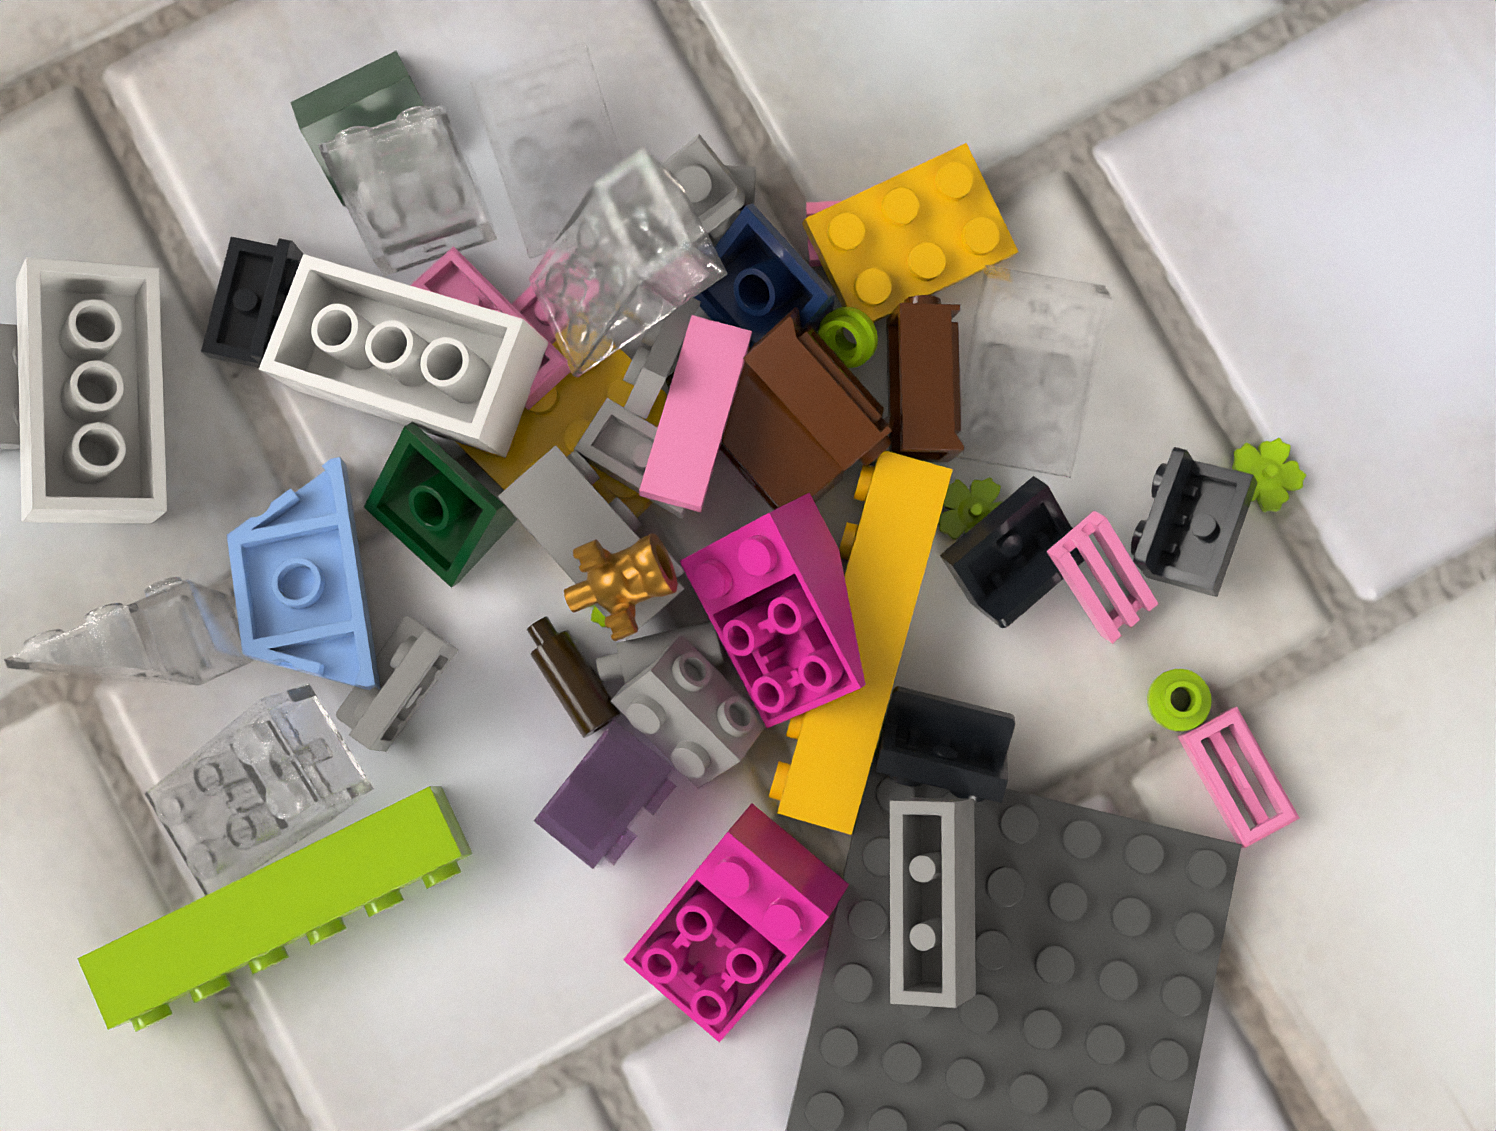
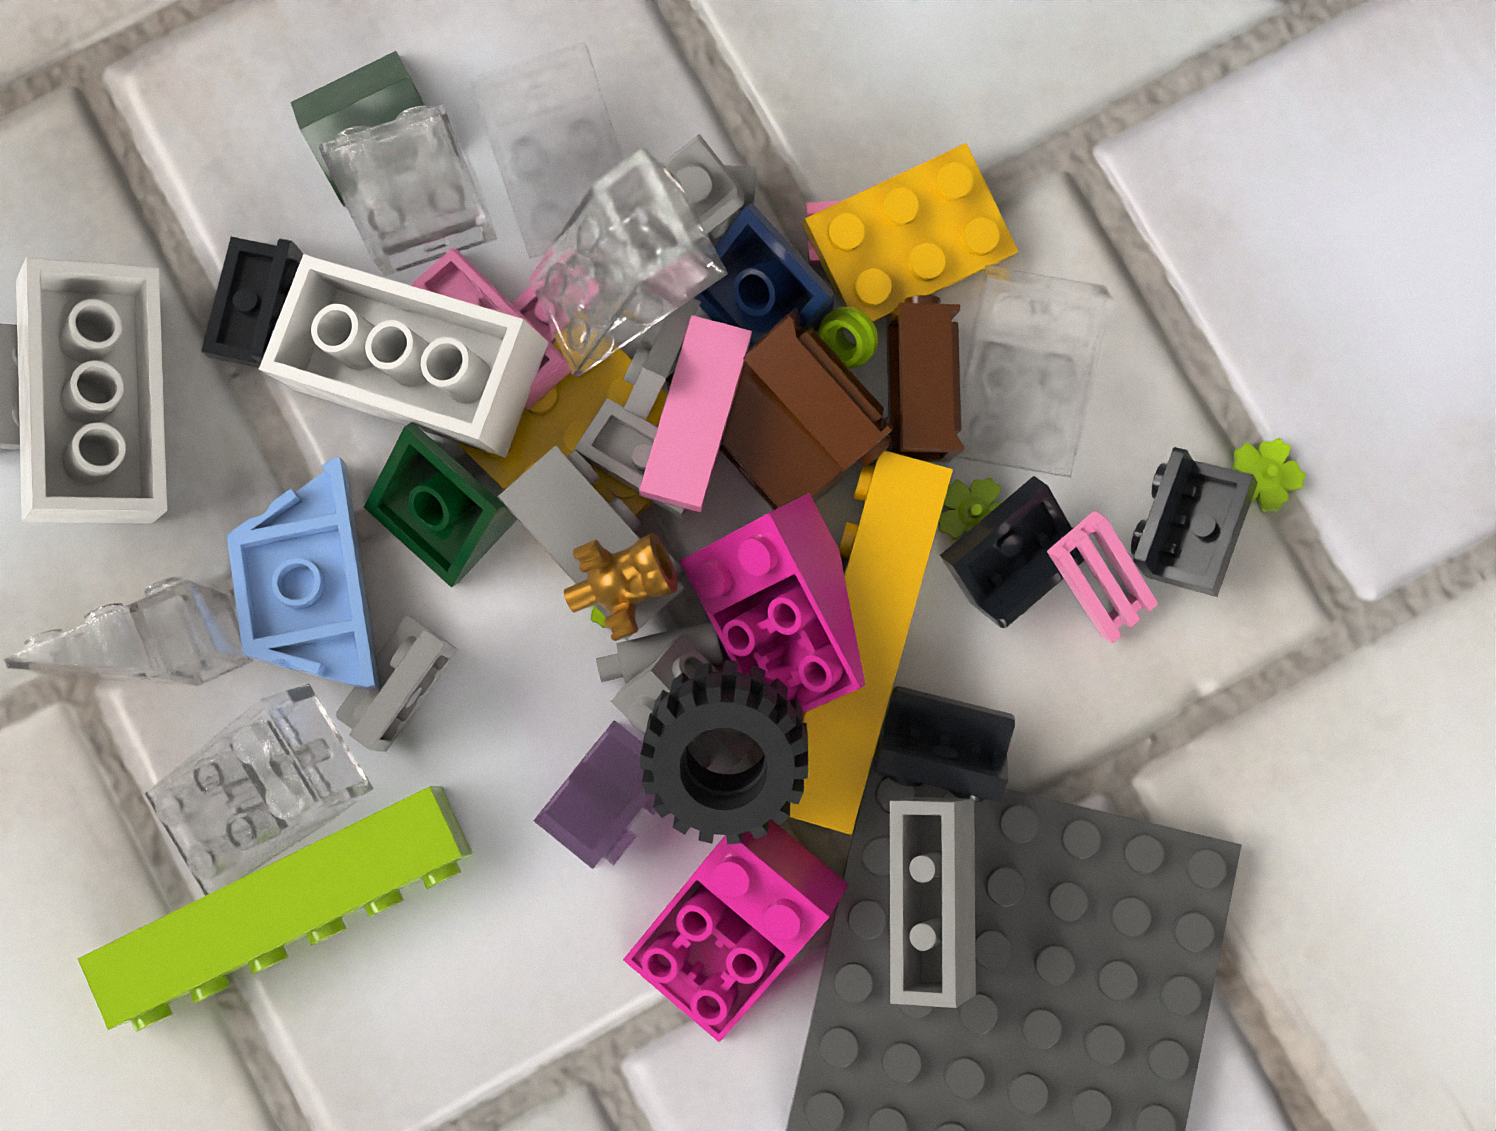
dark brown cylinder [526,616,621,738] -> none
lime plate [1147,669,1212,732] -> none
bright pink tile [1177,707,1300,848] -> none
none -> black tyre [640,661,808,845]

